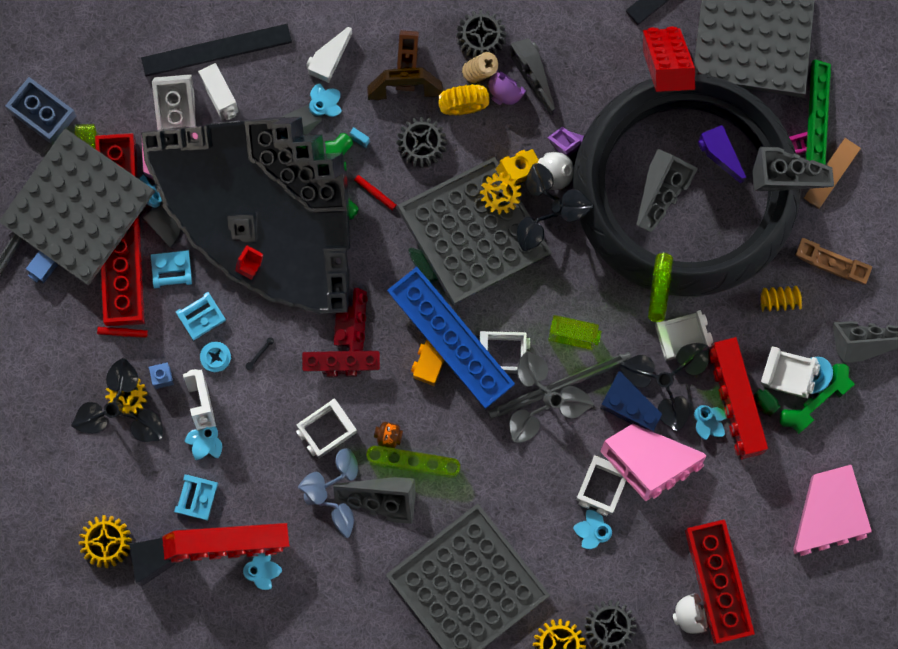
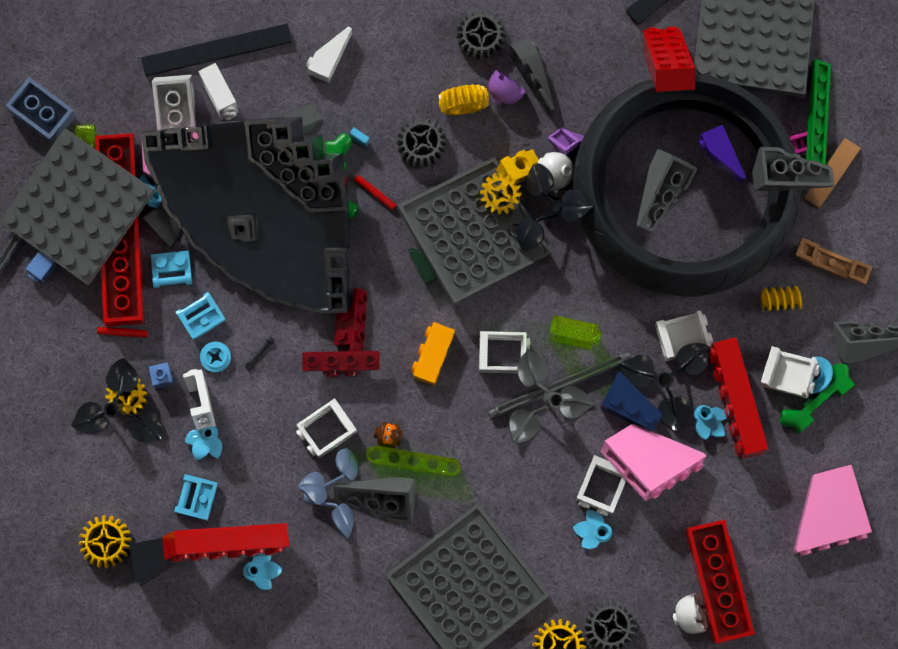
red panel [235,246,263,280] -> none
medium azure plate [309,83,342,117] -> none
dark brown slope [367,68,443,101] -> none
blue plate [387,267,515,409] -> none
reddish brown slope [396,30,419,91] -> none
tan piece [462,52,498,83] -> none
clear neon green beam [648,253,673,322] -> none
dark green brick [753,388,781,417] -> none

